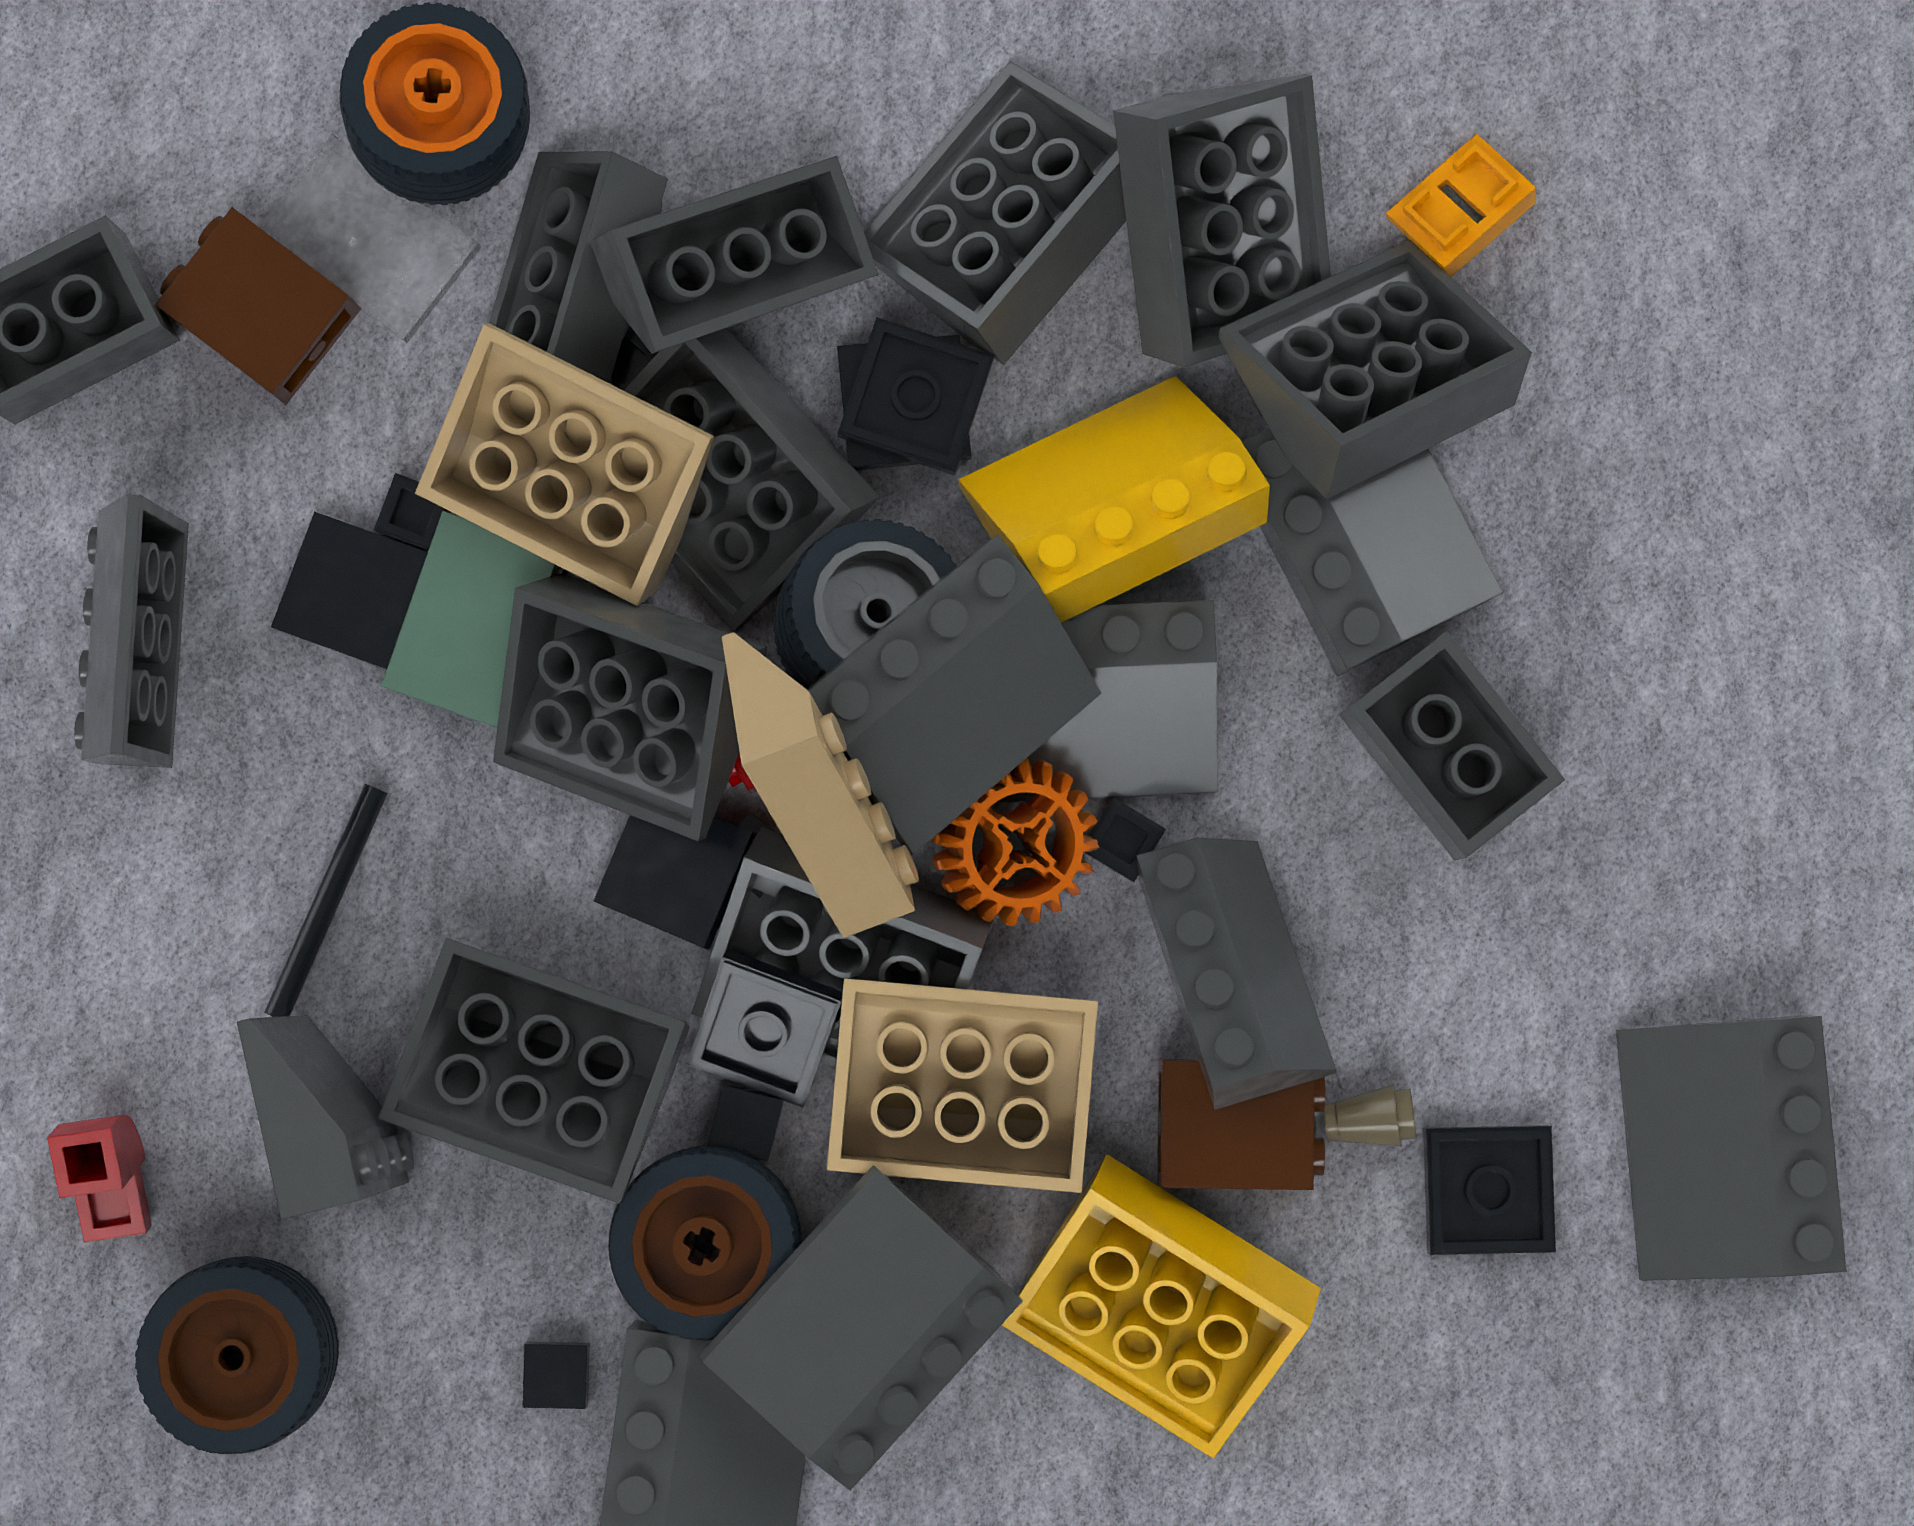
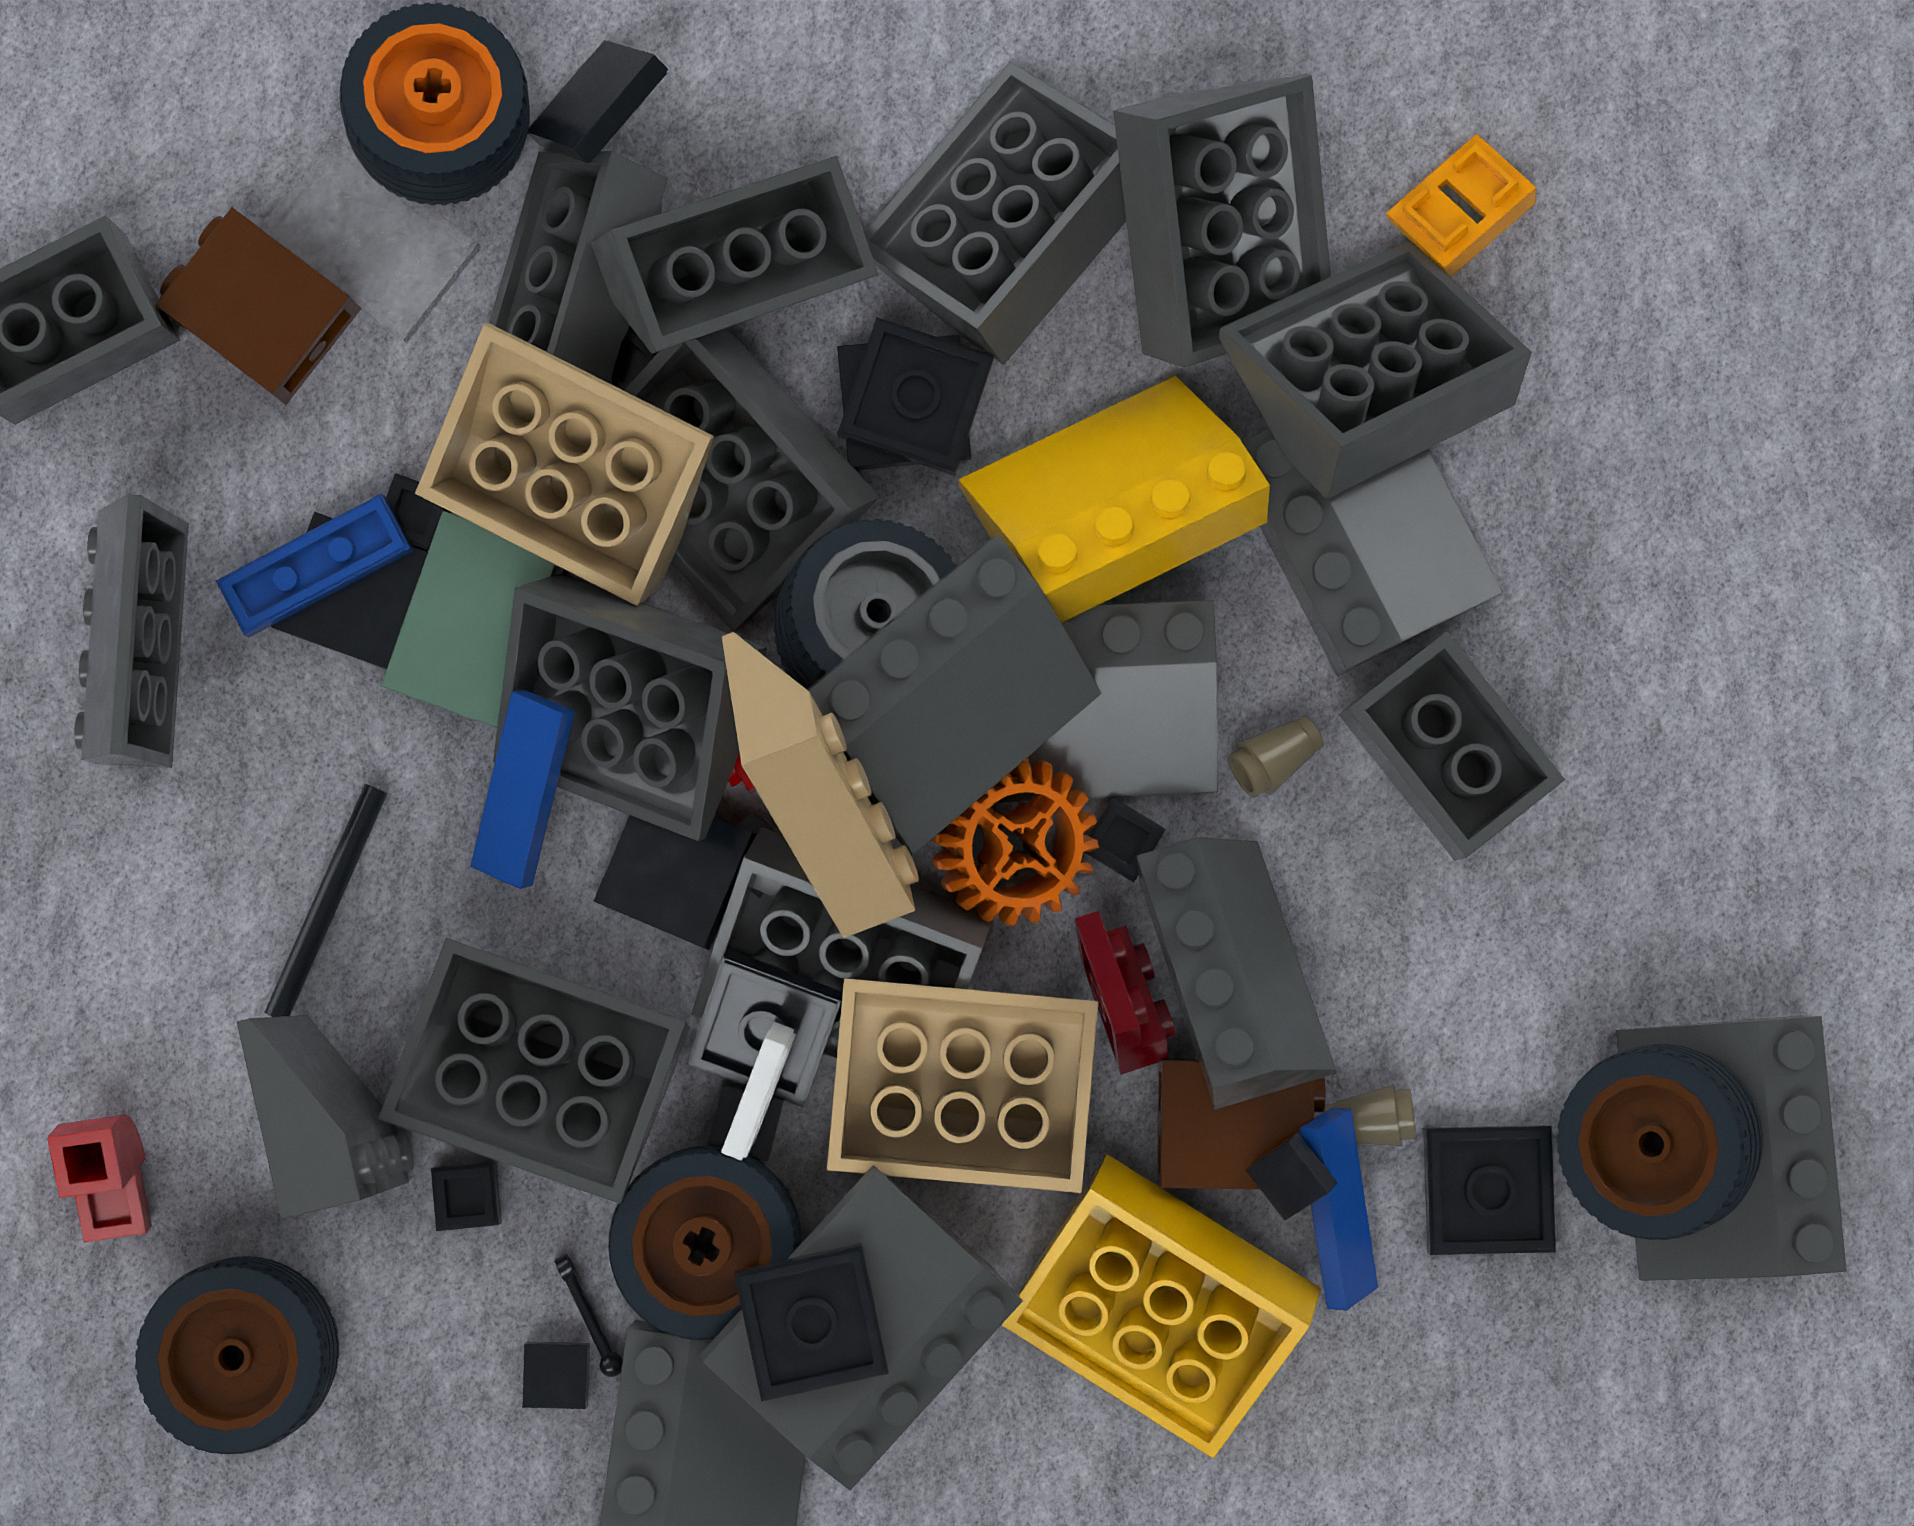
none -> blue tile [216,493,414,638]
none -> black tile [431,1161,502,1231]
none -> blue tile [470,690,575,889]
none -> black tile [528,40,668,163]
none -> black hinge [555,1254,623,1377]
none -> white tile [721,1022,796,1161]
none -> black tile [734,1243,889,1402]
none -> dark red plate [1075,911,1176,1075]
none -> dark tan cone [1227,716,1324,798]
none -> black tile [1246,1132,1337,1221]
none -> blue tile [1299,1107,1378,1311]
none -> wheel [1556,1044,1763,1240]

